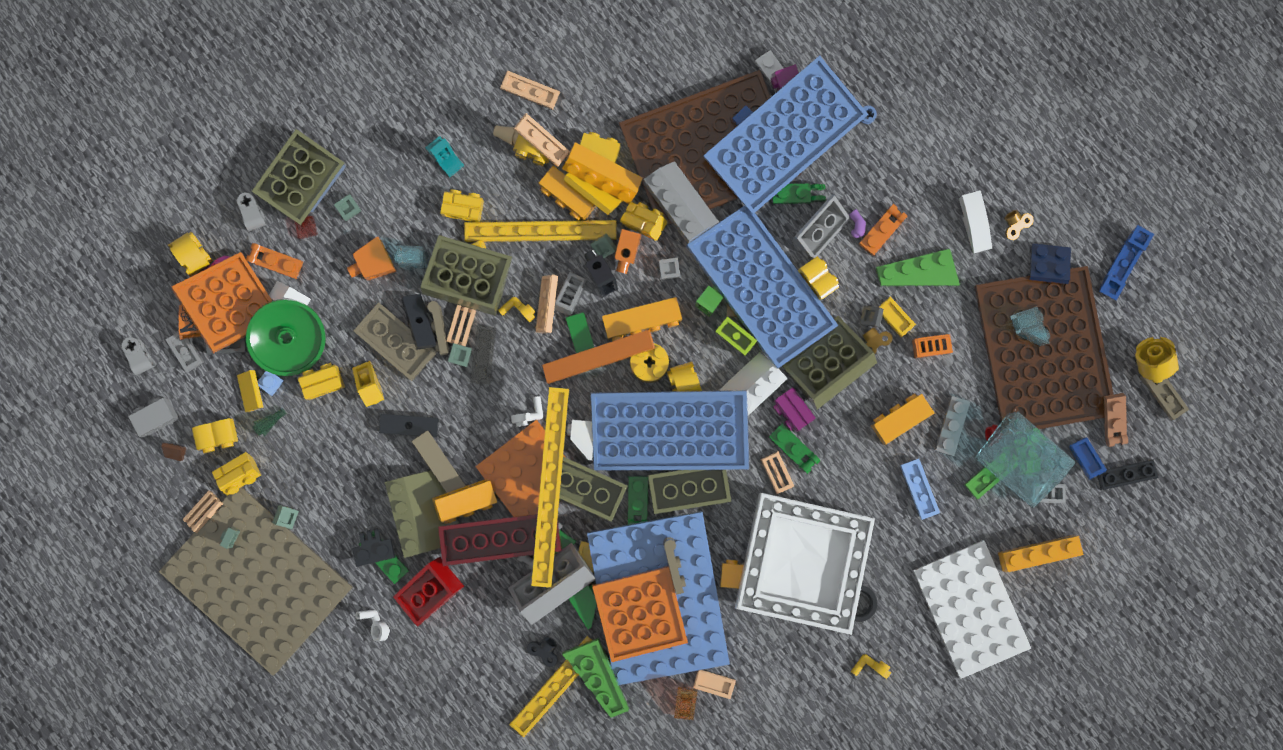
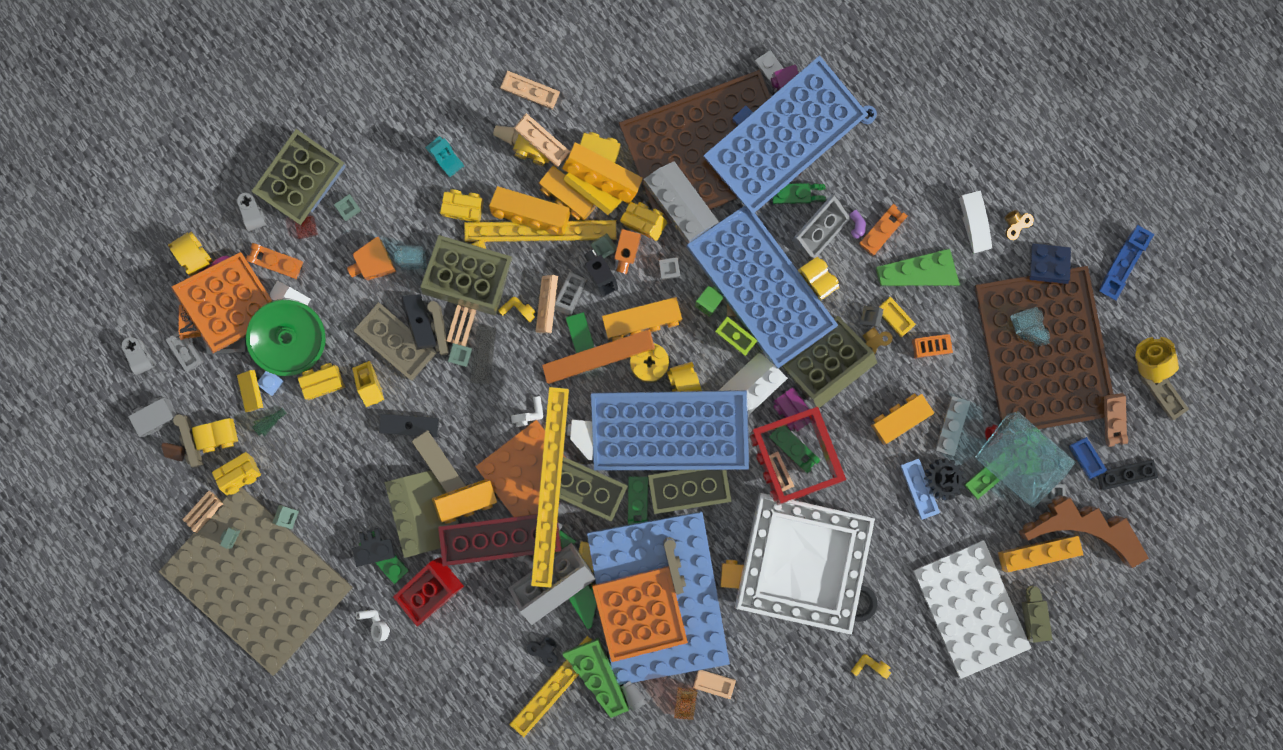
none -> dark tan plate [173,414,204,467]
none -> light orange brick [489,186,570,236]
none -> light grey cone [621,681,647,712]
none -> red window [749,407,846,505]
none -> black gear [924,458,966,501]
none -> dark orange arch [1018,495,1149,568]
none -> olive hinge [1021,586,1053,643]

